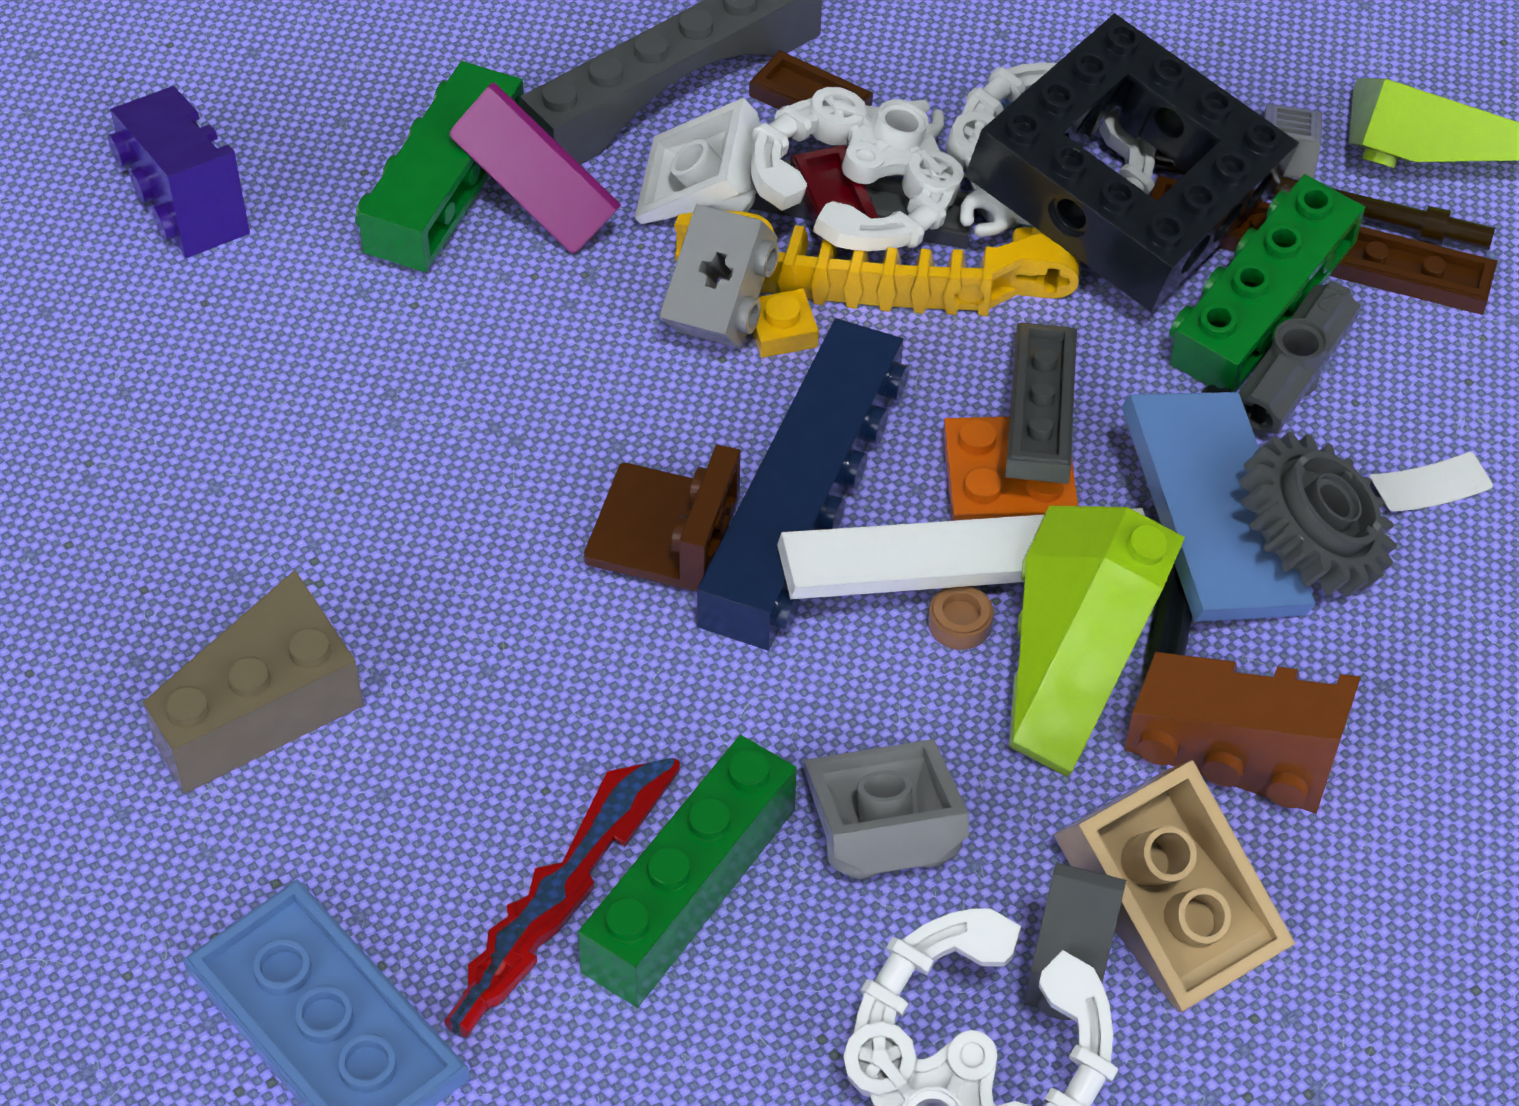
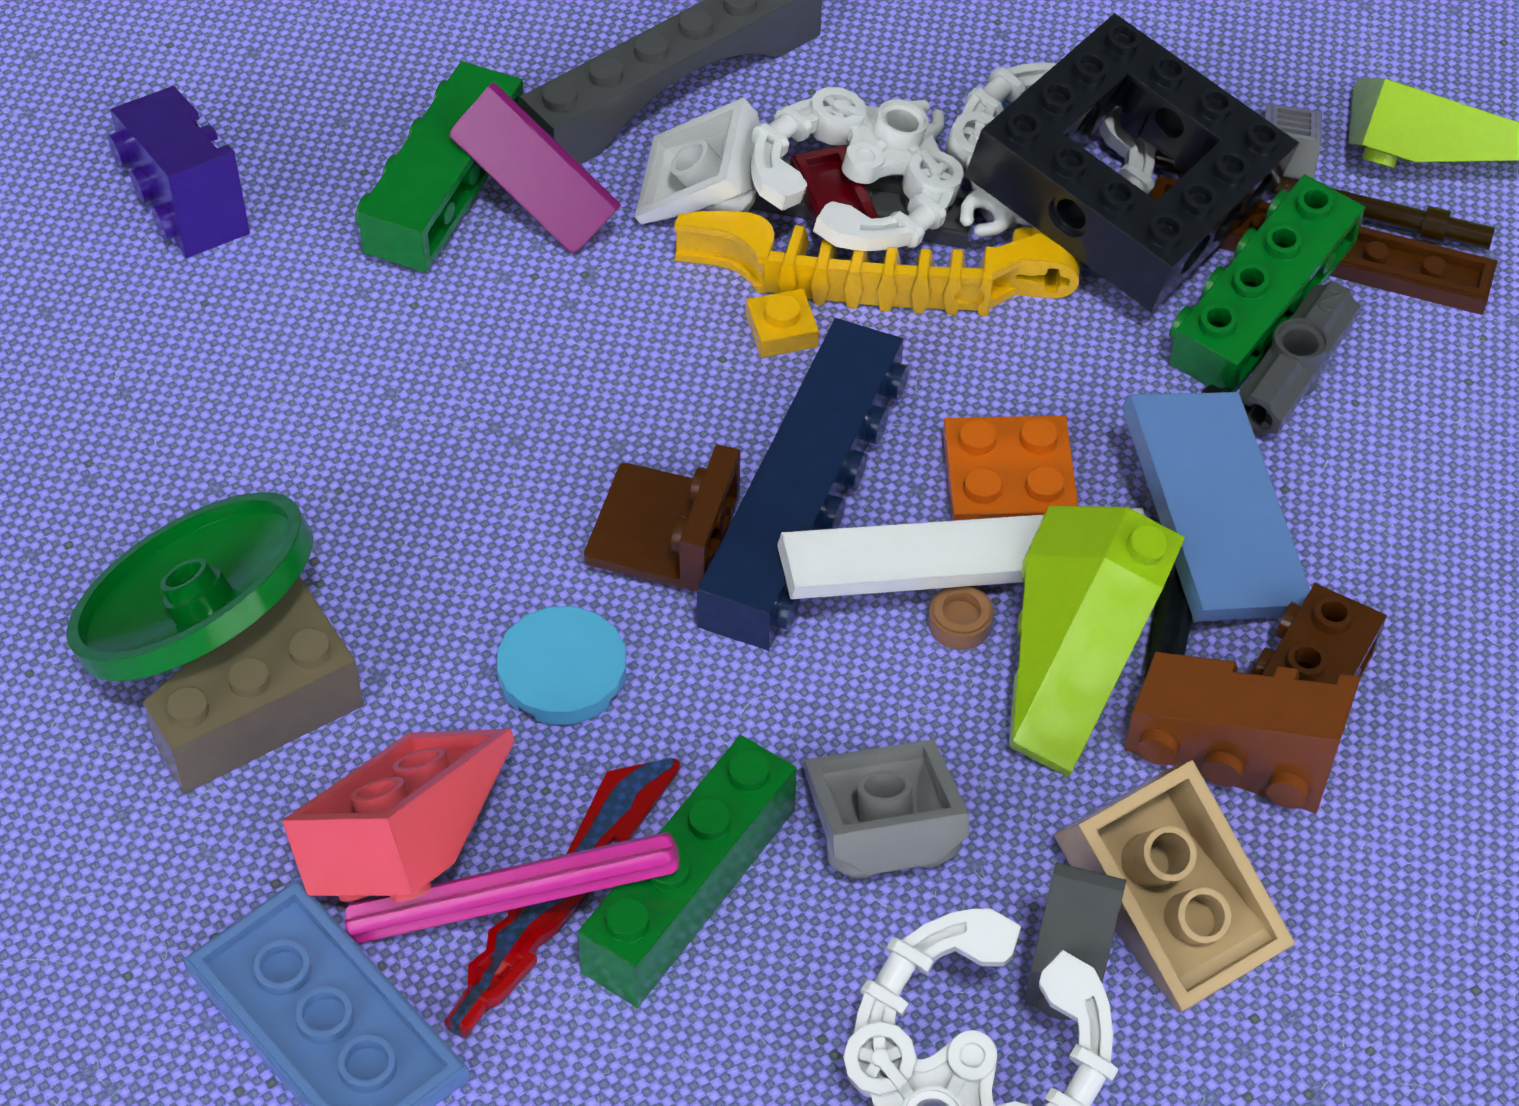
light grey brick [659,204,779,349] -> none
reddish brown tile [749,50,873,110] -> none
dark grey tile [1005,322,1077,484] -> none
dark grey gear [1239,432,1397,597] -> none
white sticker [1370,452,1493,512] -> none
none -> green dish [66,492,313,681]
none -> coral slope [282,728,515,902]
none -> dark pink axle [345,832,679,943]
none -> medium azure tile [497,606,626,725]
none -> reddish brown brick [1251,583,1387,684]

